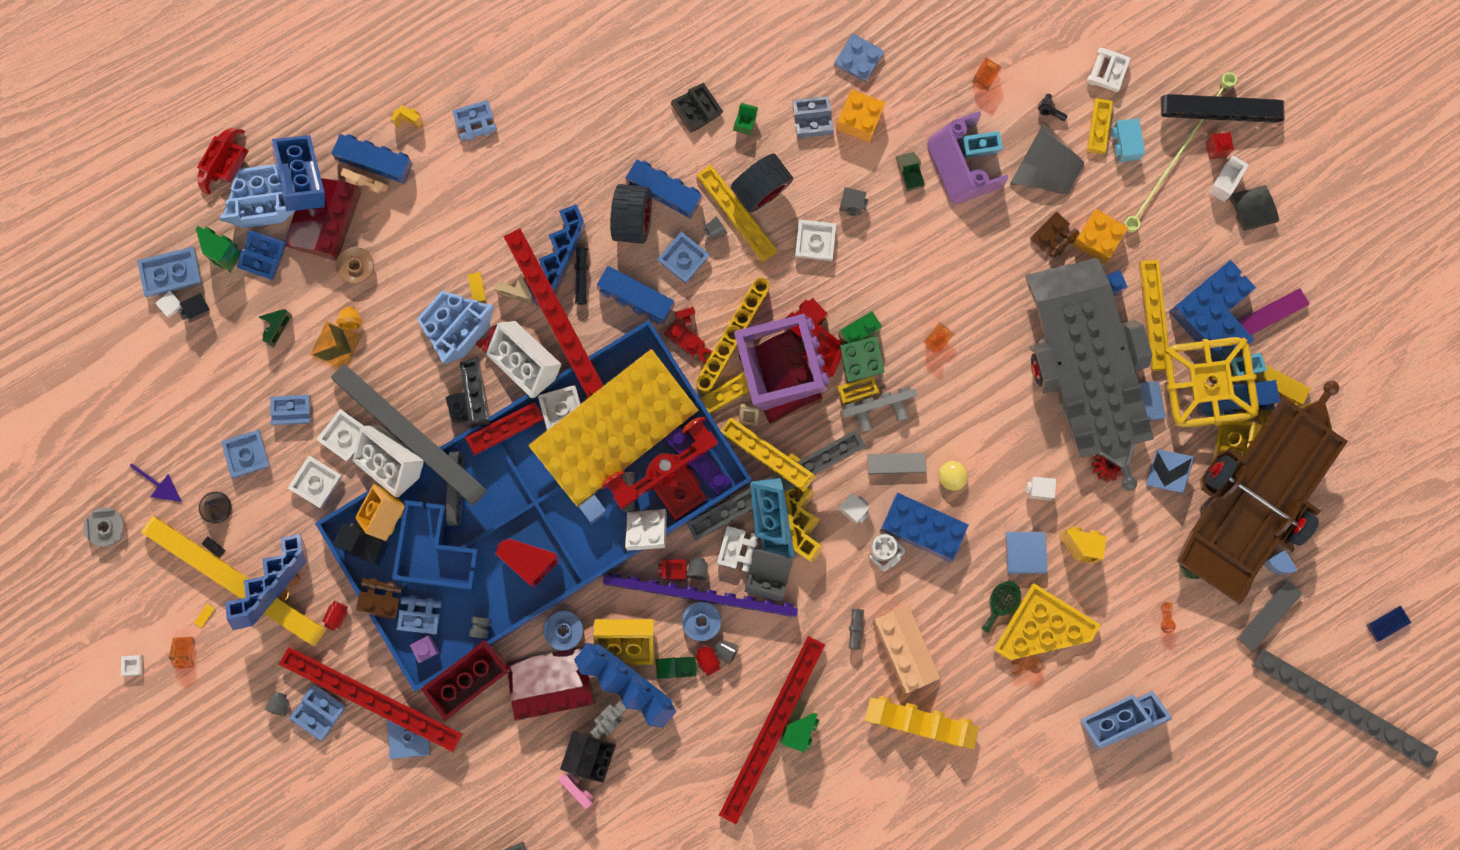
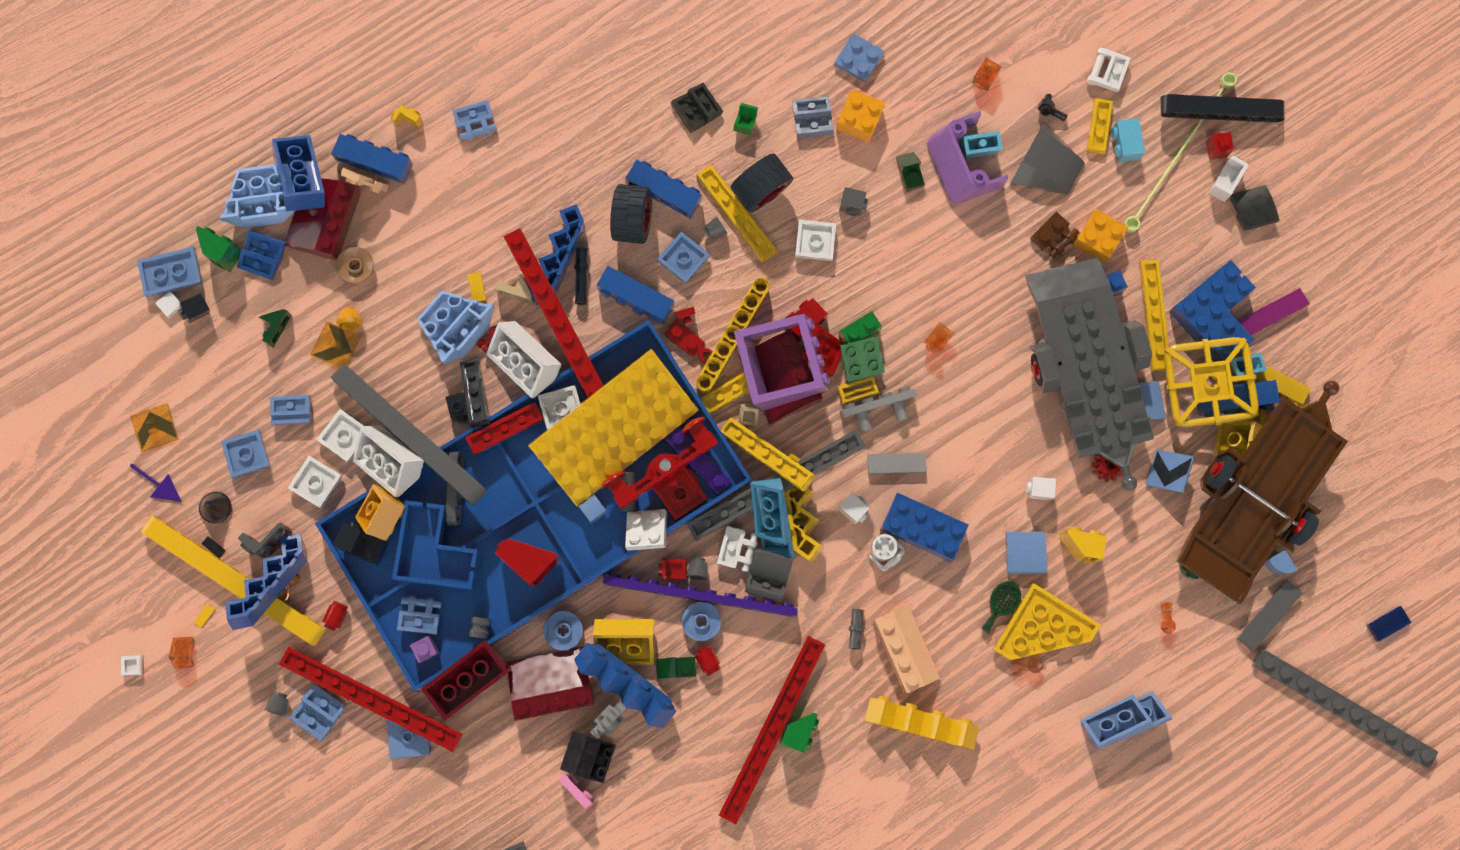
light grey plate [84,507,126,547] -> none
red plate [197,128,249,195] -> none
reddish brown plate [355,578,402,620] -> none
dark grey hat [714,640,739,665] -> none
light yellow hair [938,461,968,491] -> none
none -> clear yellow piece [130,403,179,452]
none -> dark grey bracket [238,522,291,558]

